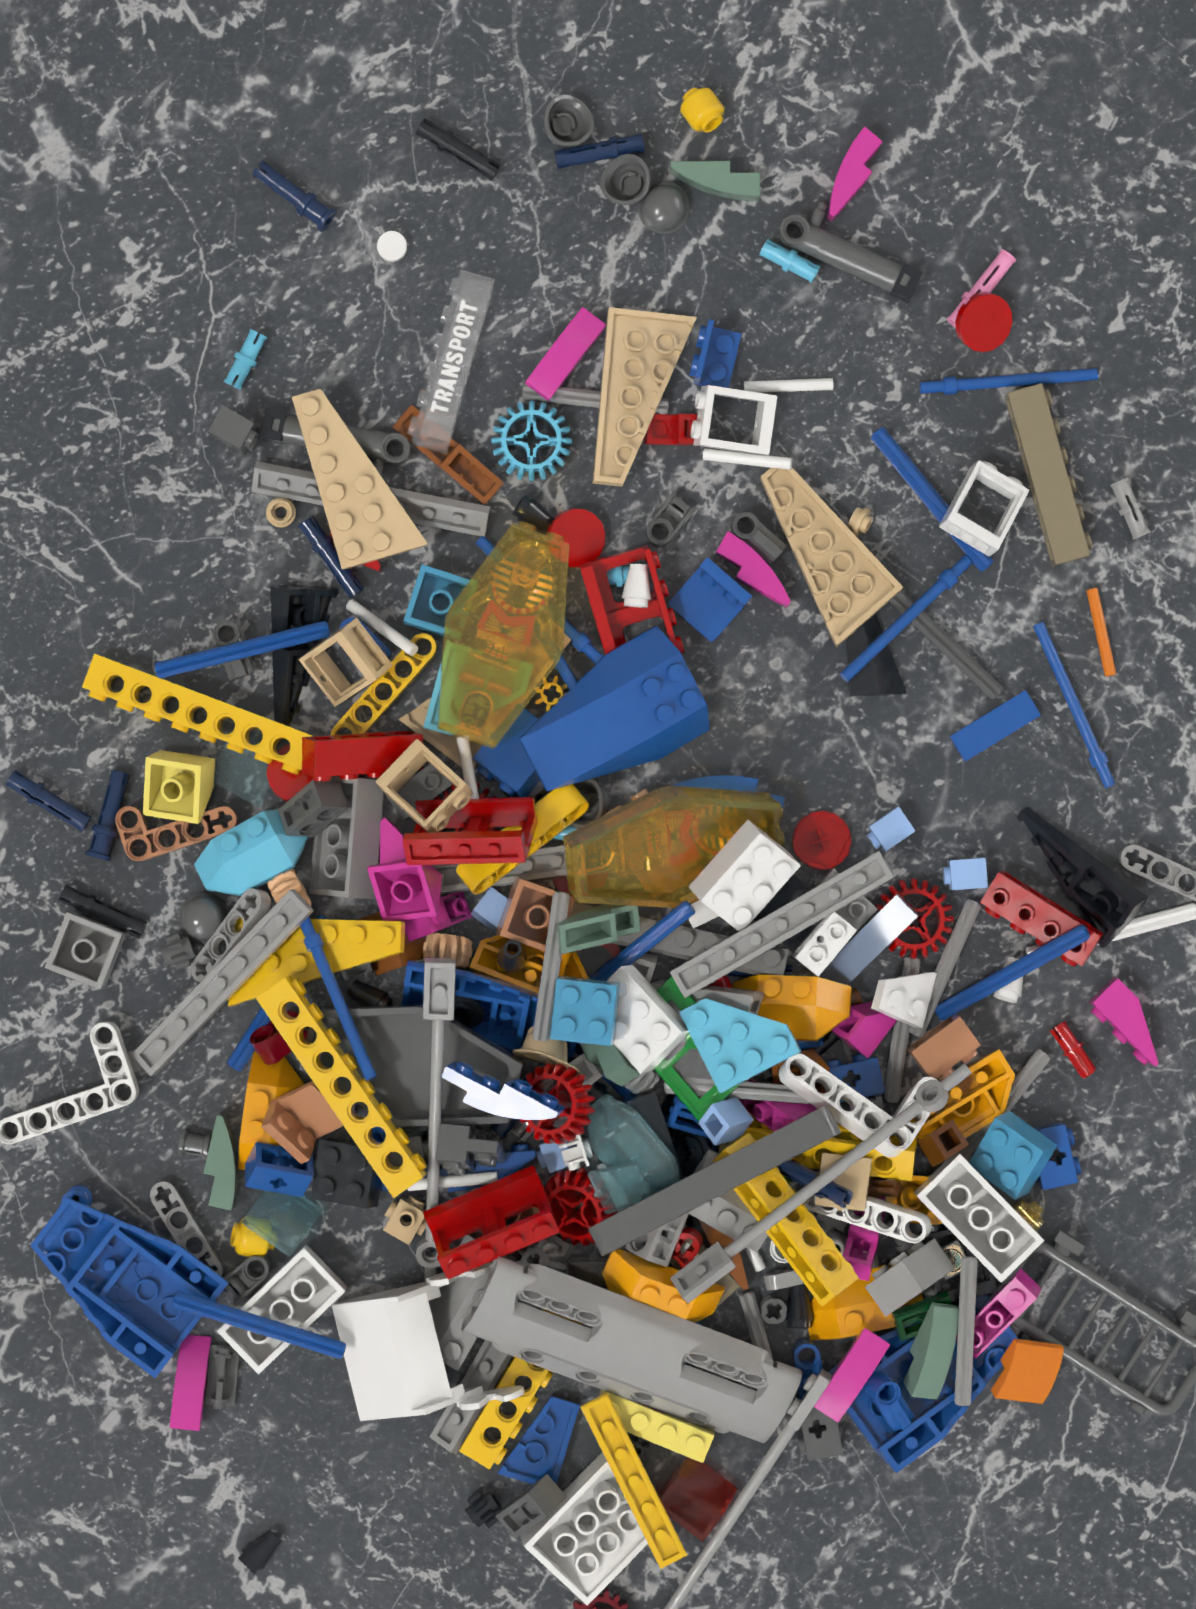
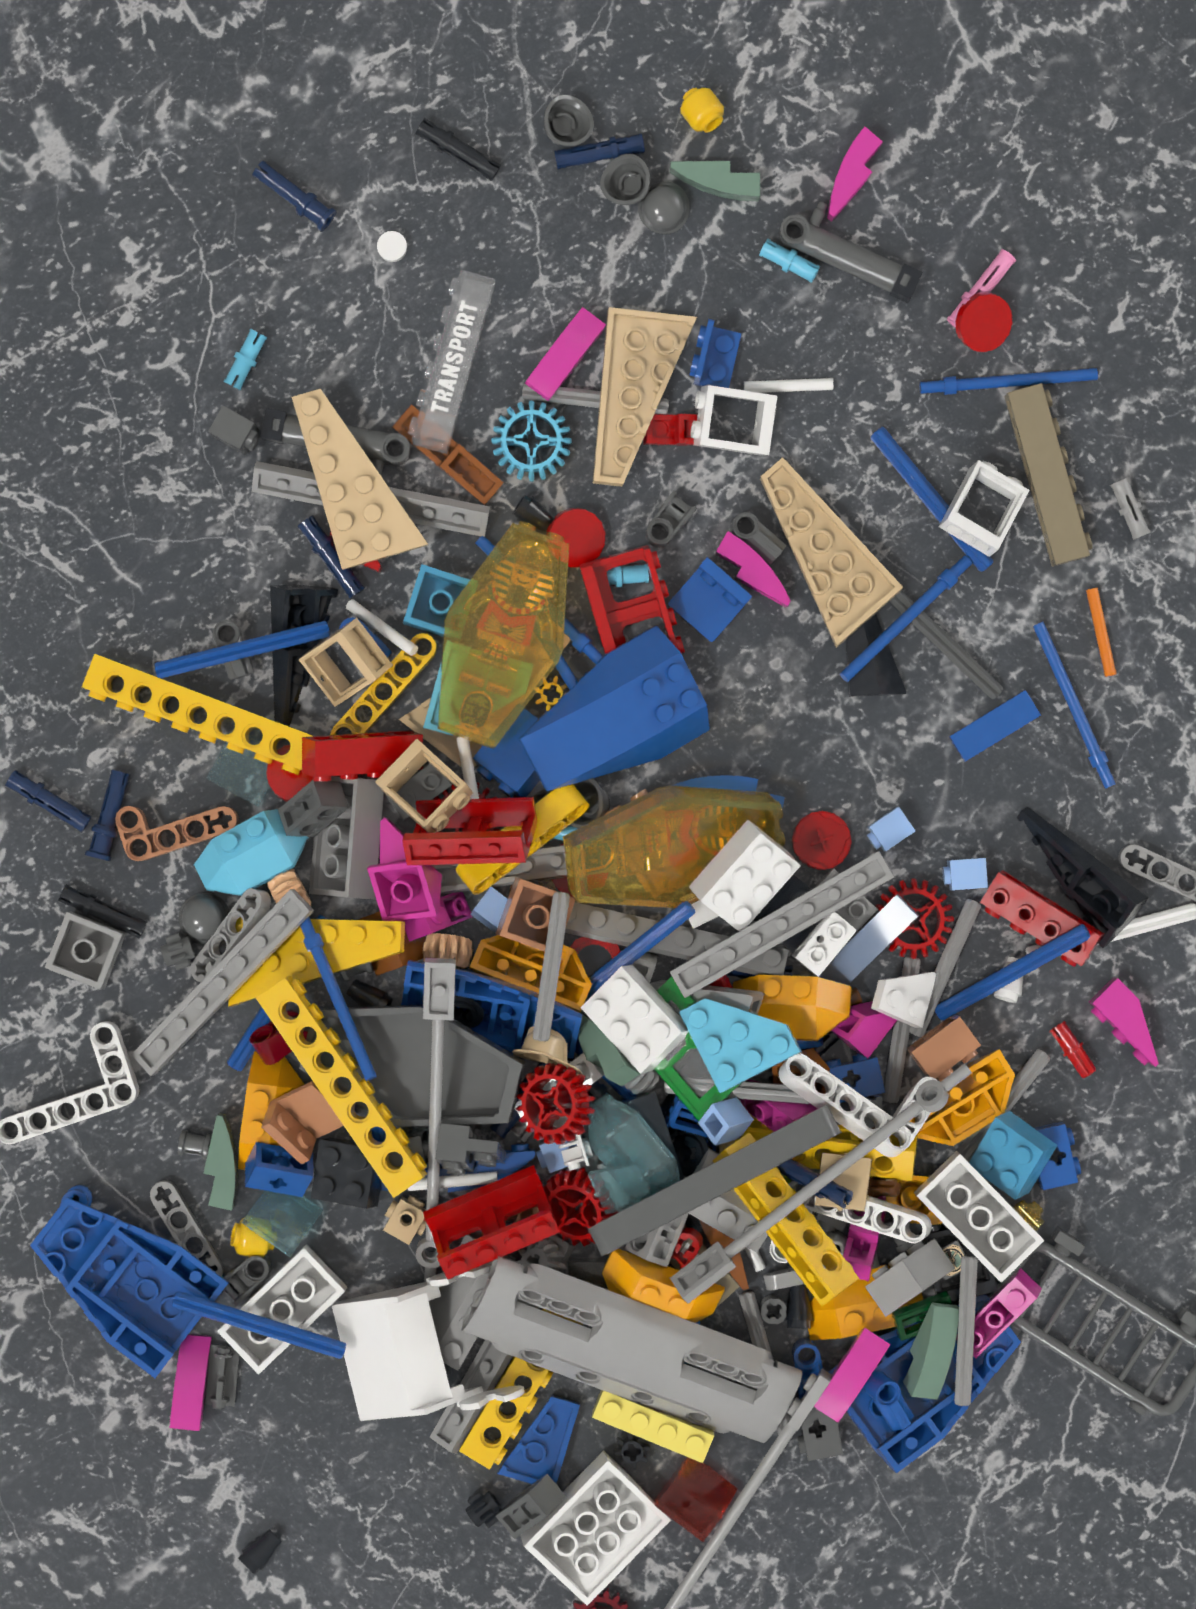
light yellow slope [143,750,215,824] -> none
tan plate [266,498,296,528] -> none
slope [441,1061,565,1120] -> none
black cone [497,940,527,972] -> none
dark azure brick [550,976,620,1046] -> none
sand green slope [557,897,641,954] -> none
yellow tile [580,1392,687,1569] -> none
white cone [622,564,651,608] -> none
white bar [703,448,792,470] -> none
tan plate [848,507,873,536] -> none
reddish brown brick [917,1119,969,1167] -> none
orange slope [991,1338,1064,1404] -> none

